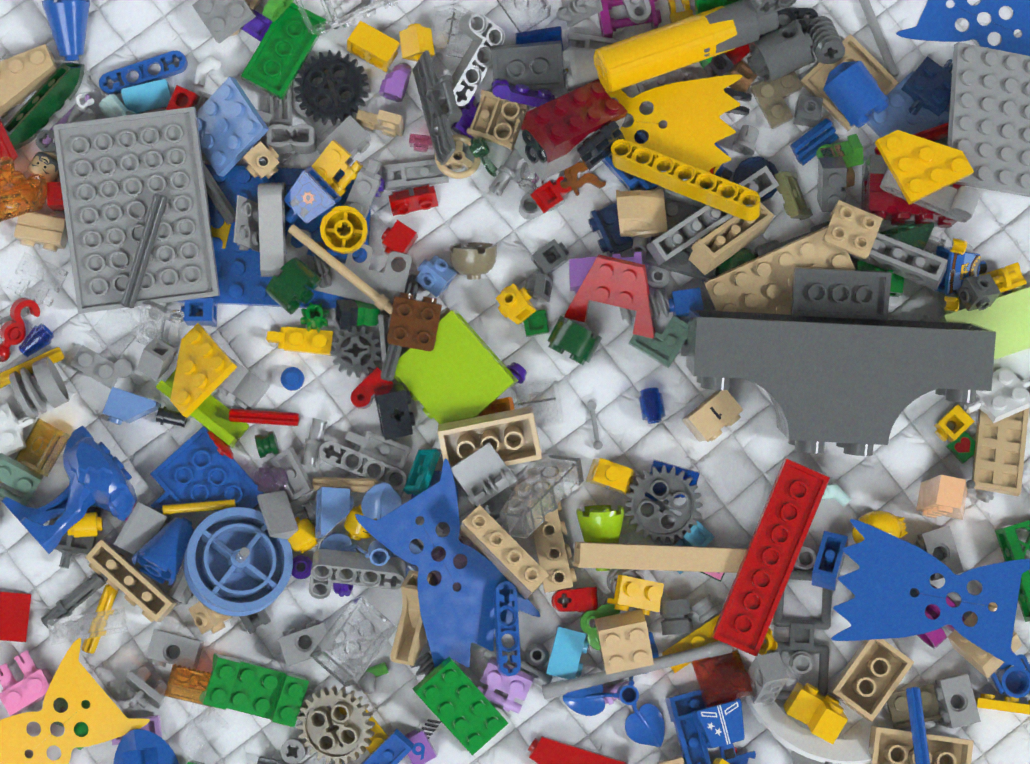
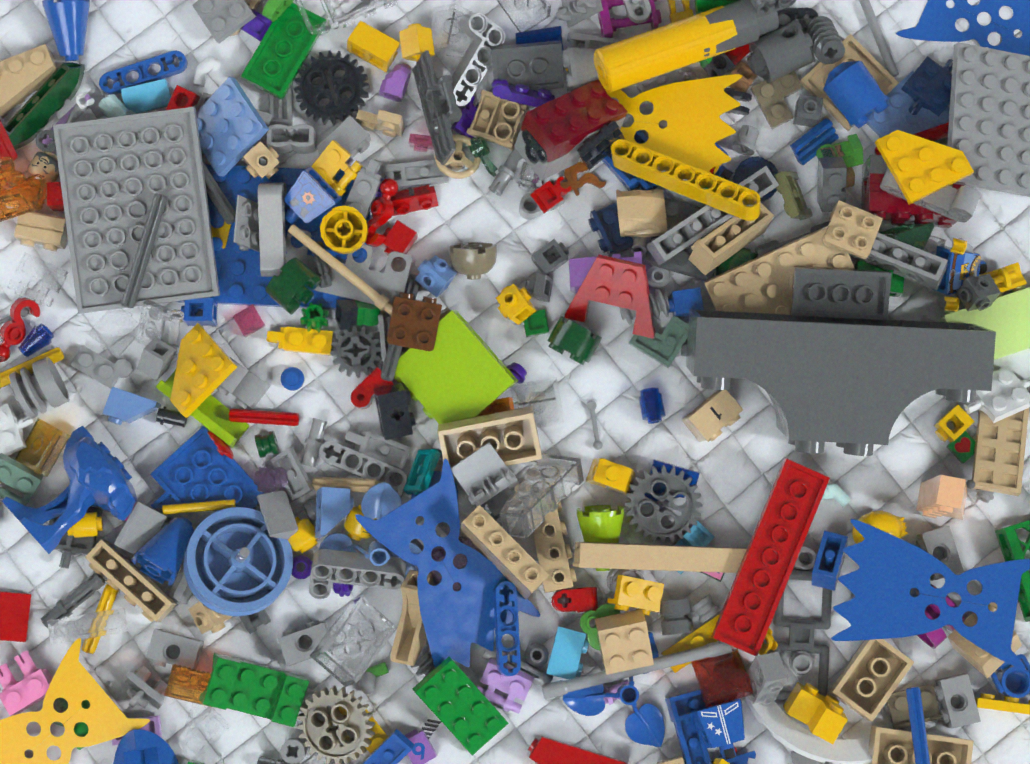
none -> clear pink plate [233,305,266,338]
none -> red piece [365,178,398,247]

